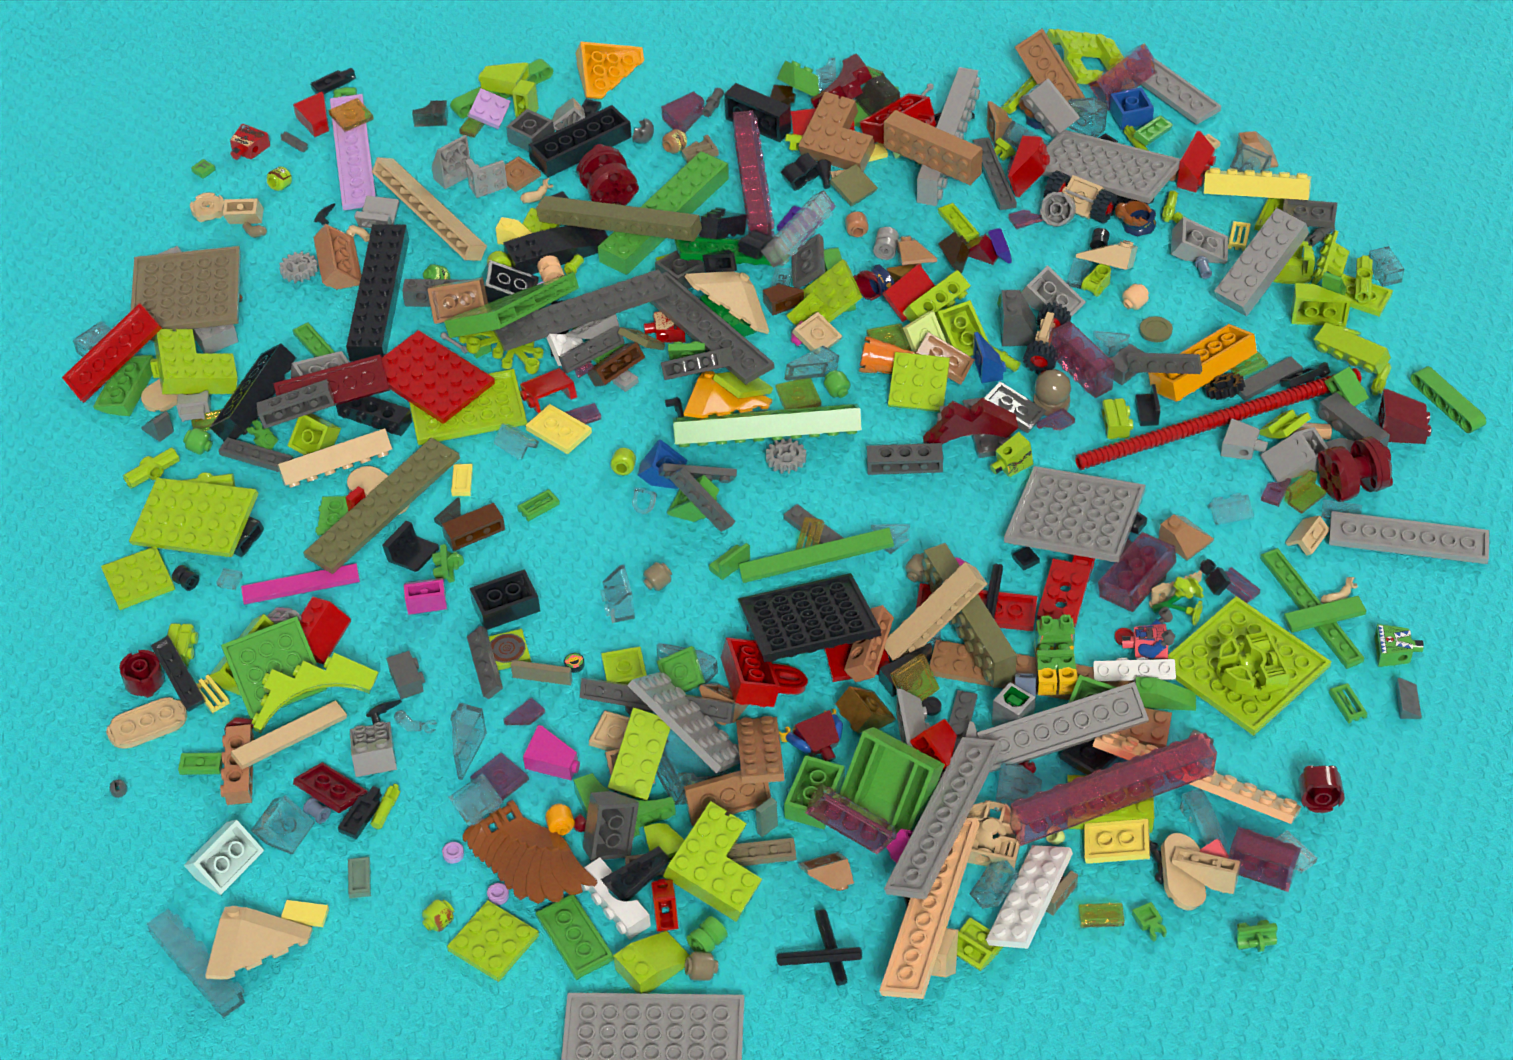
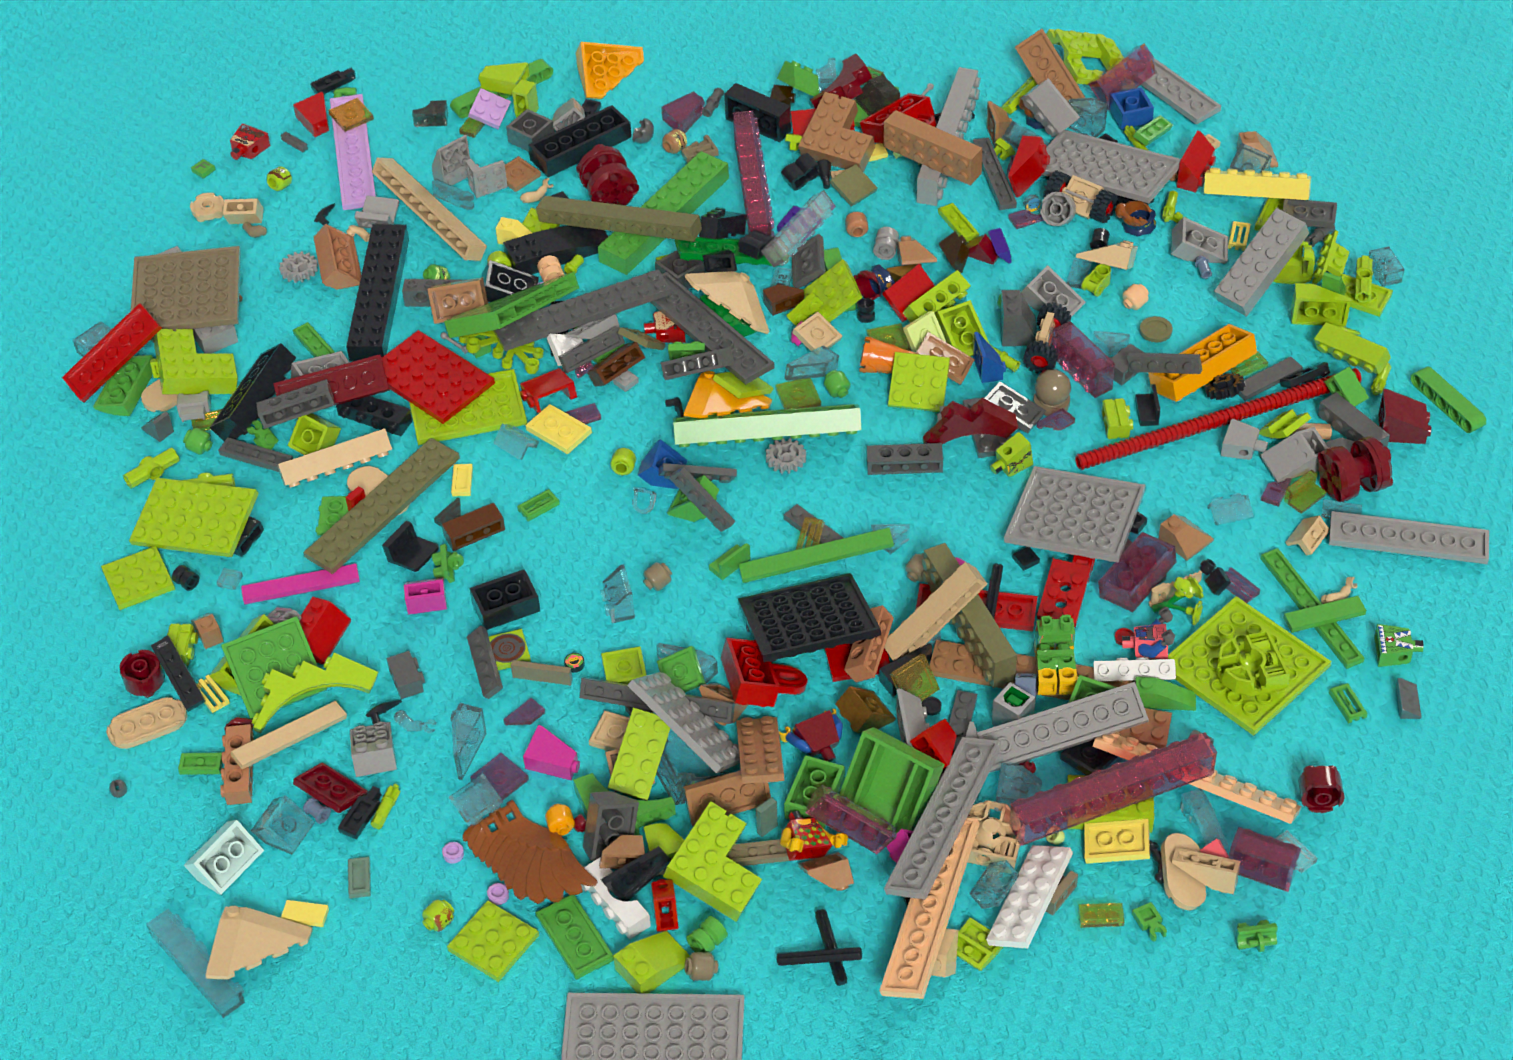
none -> medium nougat slope [191,613,224,649]
none -> clear light blue hinge [432,179,474,210]
none -> medium nougat slope [599,835,645,869]
none -> torso [780,811,848,861]
none -> black wheel [857,298,875,323]
none -> tile [1023,195,1041,213]

